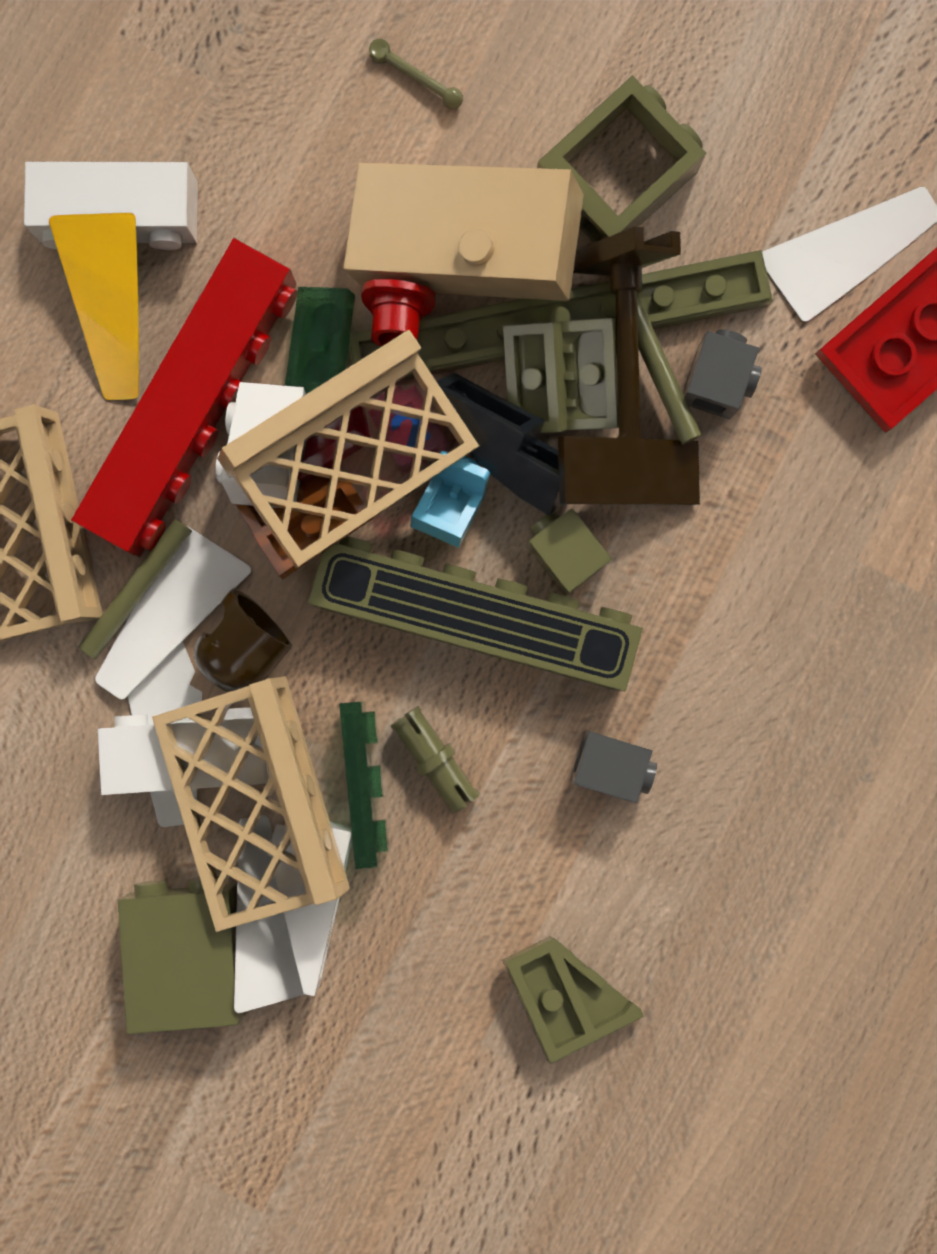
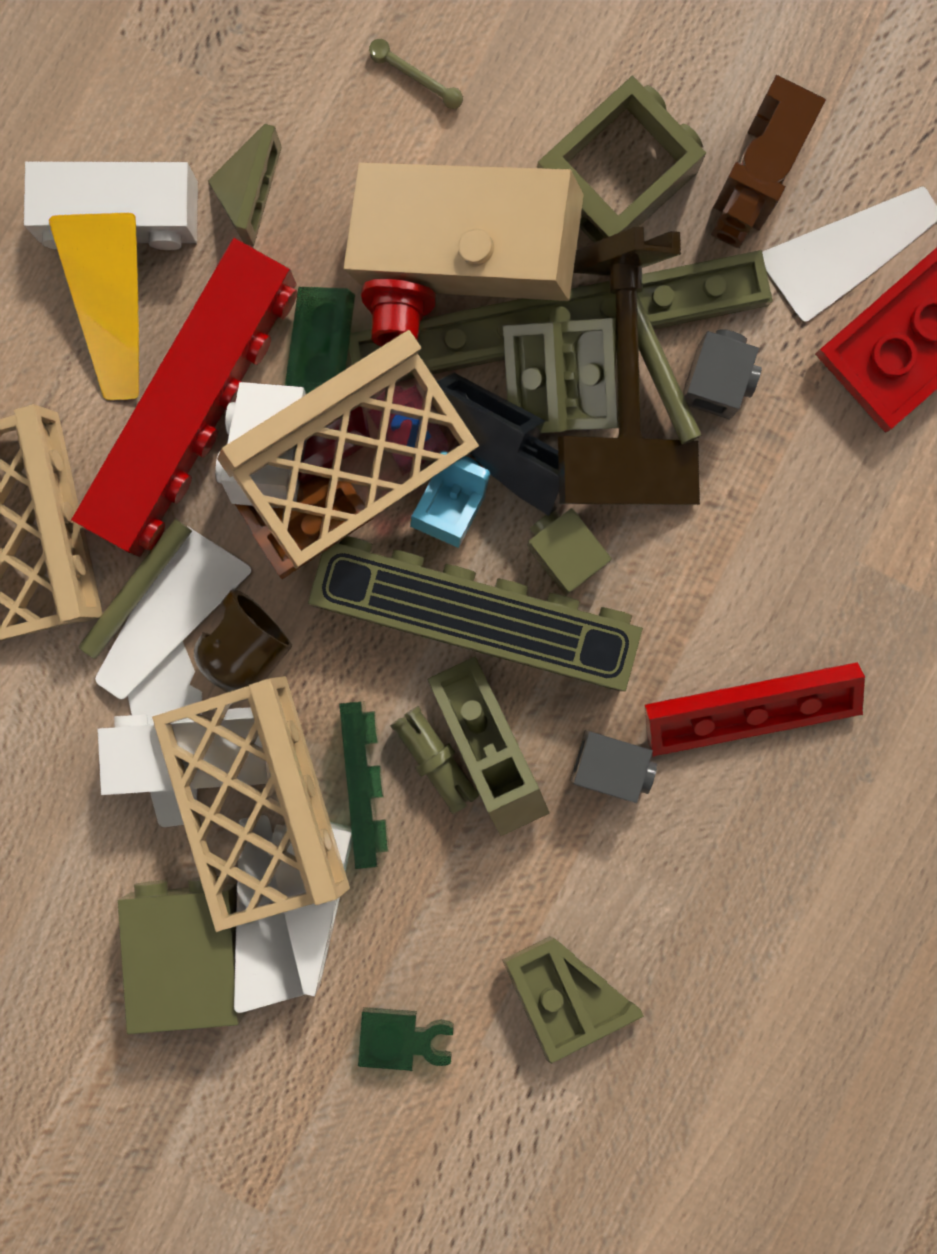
none -> olive slope [208,124,282,246]
none -> clear green plate [358,1007,454,1071]
none -> olive slope [427,656,550,836]
none -> red plate [645,662,865,757]
none -> reddish brown hips [711,74,826,248]

